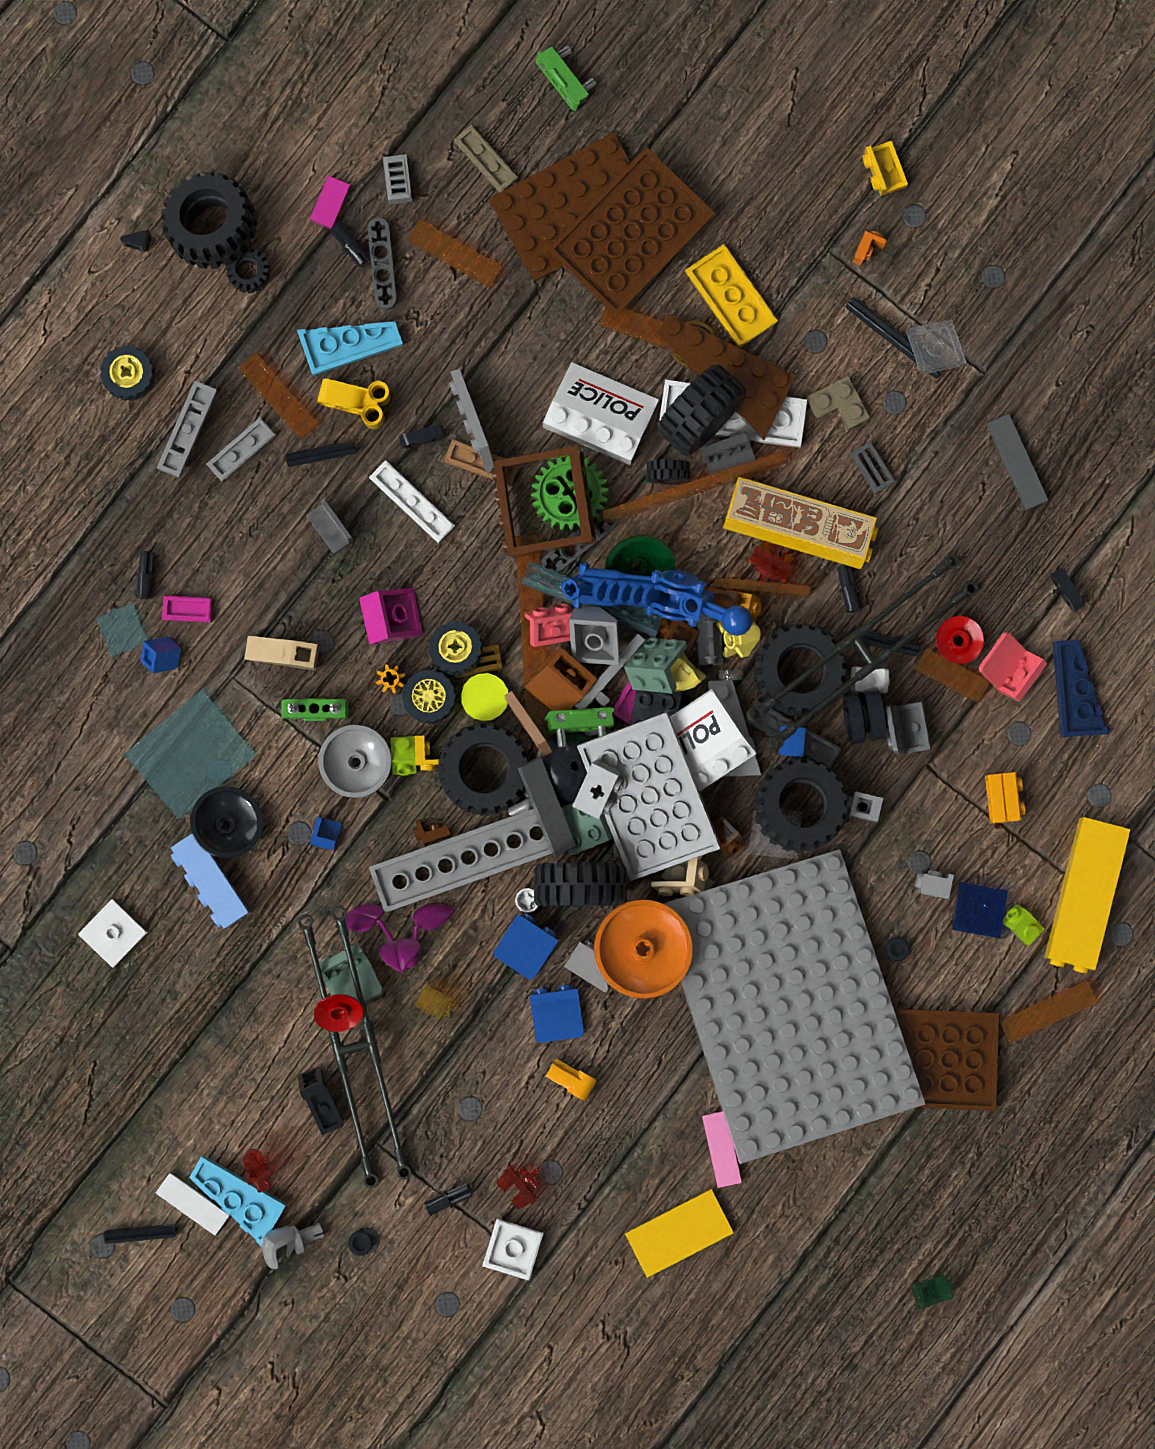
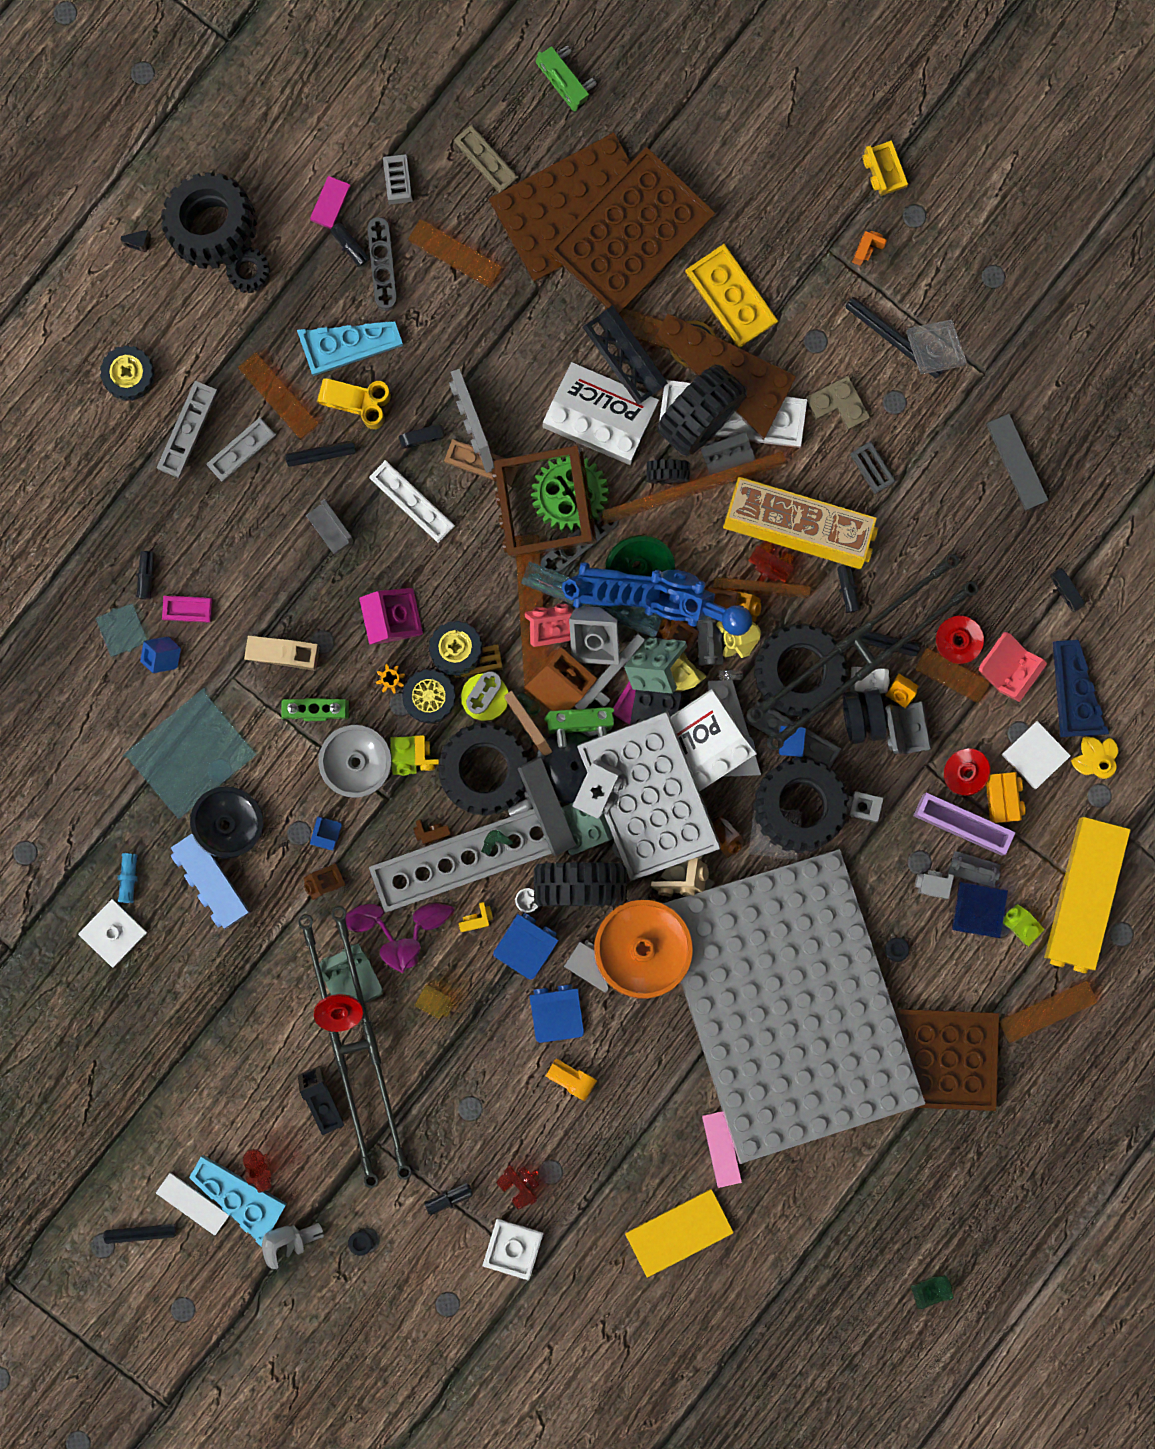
none -> dark azure pin [118,853,138,903]
none -> reddish brown bracket [303,863,345,900]
none -> yellow bracket [459,902,493,932]
none -> light grey beam [466,672,501,714]
none -> clear green animal [481,830,513,855]
none -> animal [517,691,540,715]
none -> black fence [582,305,668,405]
none -> light orange bracket [885,673,919,708]
none -> lavender brick [913,793,1015,856]
none -> red dish [944,749,991,796]
none -> dark grey hinge [948,851,1001,888]
none -> white tile [1001,721,1070,789]
none -> yellow plate [1071,737,1118,779]

